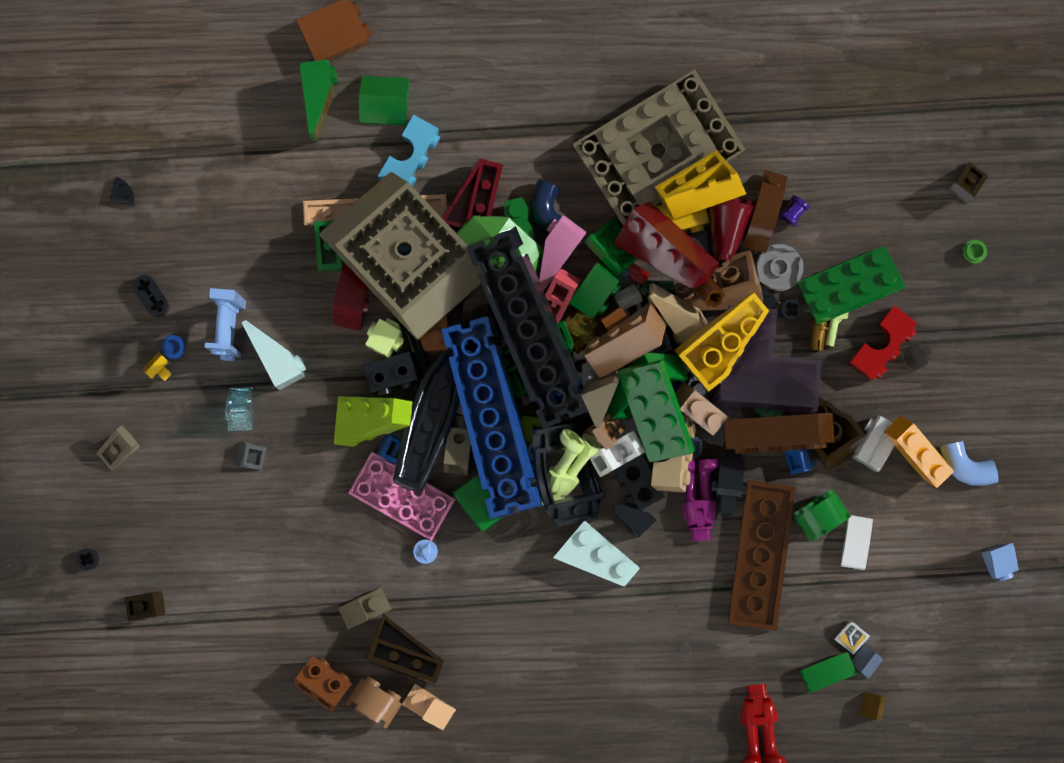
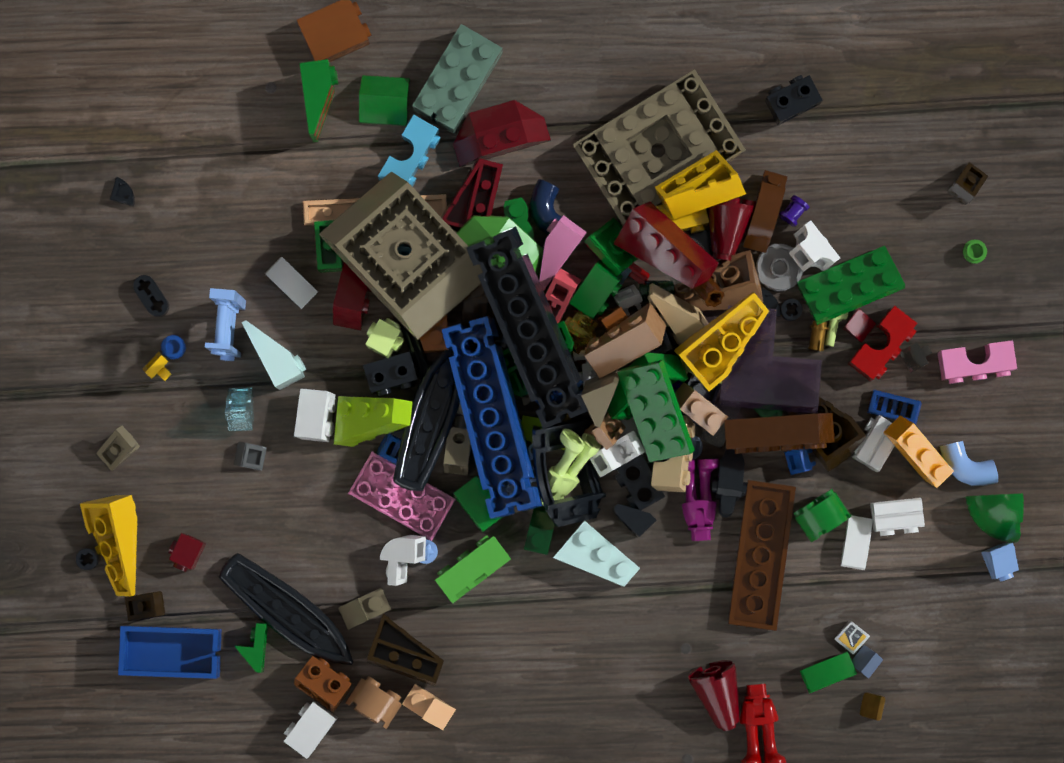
none -> yellow wedge [80,495,137,596]
none -> blue piece [118,625,222,679]
none -> dark red brick [168,533,206,572]
none -> black piece [219,553,354,665]
none -> green slope [235,623,268,673]
none -> white slope [265,257,318,309]
none -> white brick [284,701,338,759]
none -> white brick [294,389,337,442]
none -> white brick [380,535,426,586]
none -> sand green piece [412,24,503,134]
none -> bright green wedge [435,535,511,604]
none -> dark red wedge [453,100,551,167]
none -> dark green slope [524,505,554,555]
none -> dark red cone [688,660,740,731]
none -> black brick [765,75,823,126]
none -> white brick [789,221,840,272]
none -> dark red slope [842,308,876,343]
none -> blue slope [867,390,922,425]
none -> white brick [870,498,925,536]
none -> bright pink arch [937,340,1017,384]
none -> green brick [966,493,1024,543]

